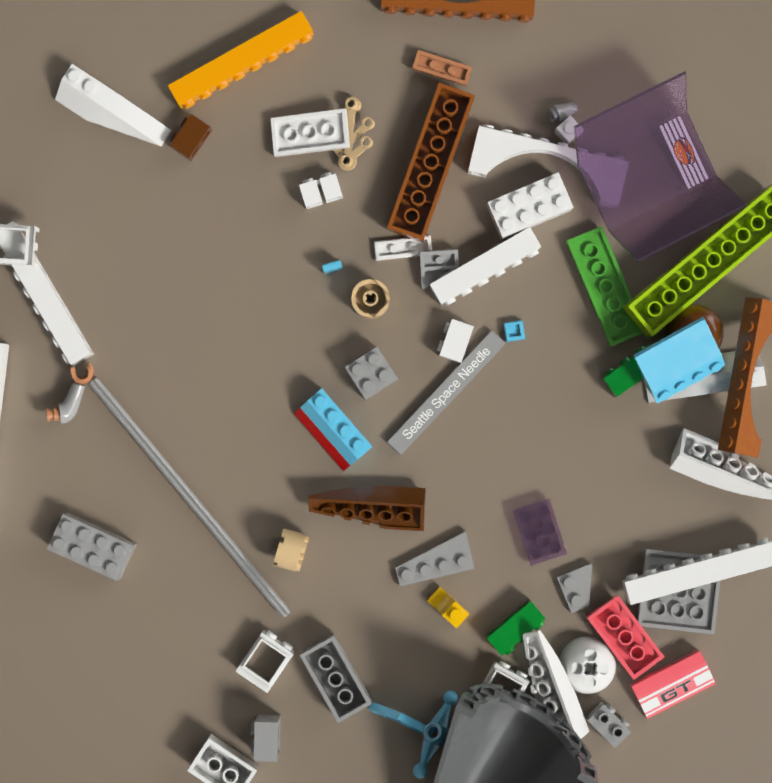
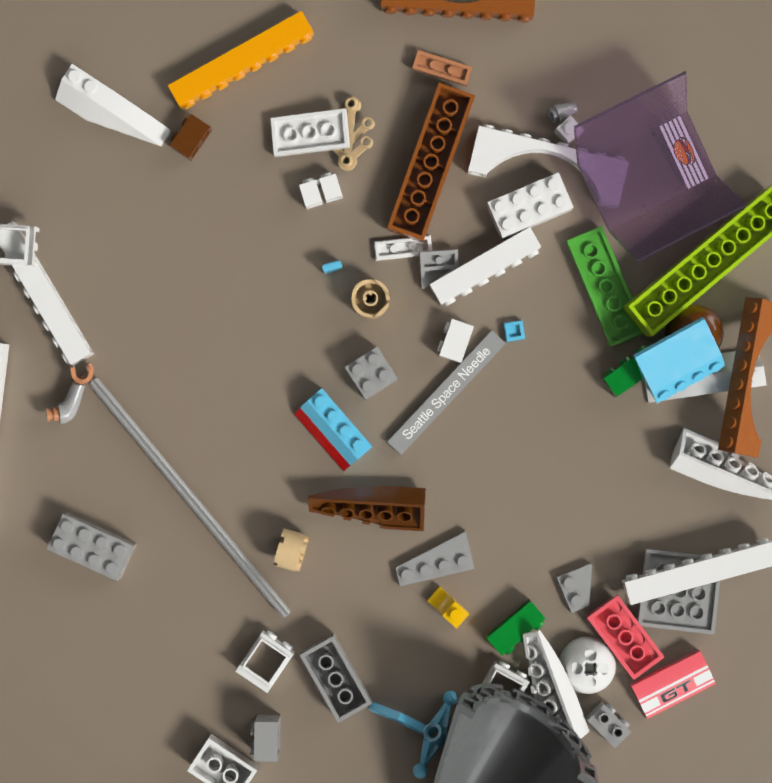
clear purple plate [513,499,567,565] -> none

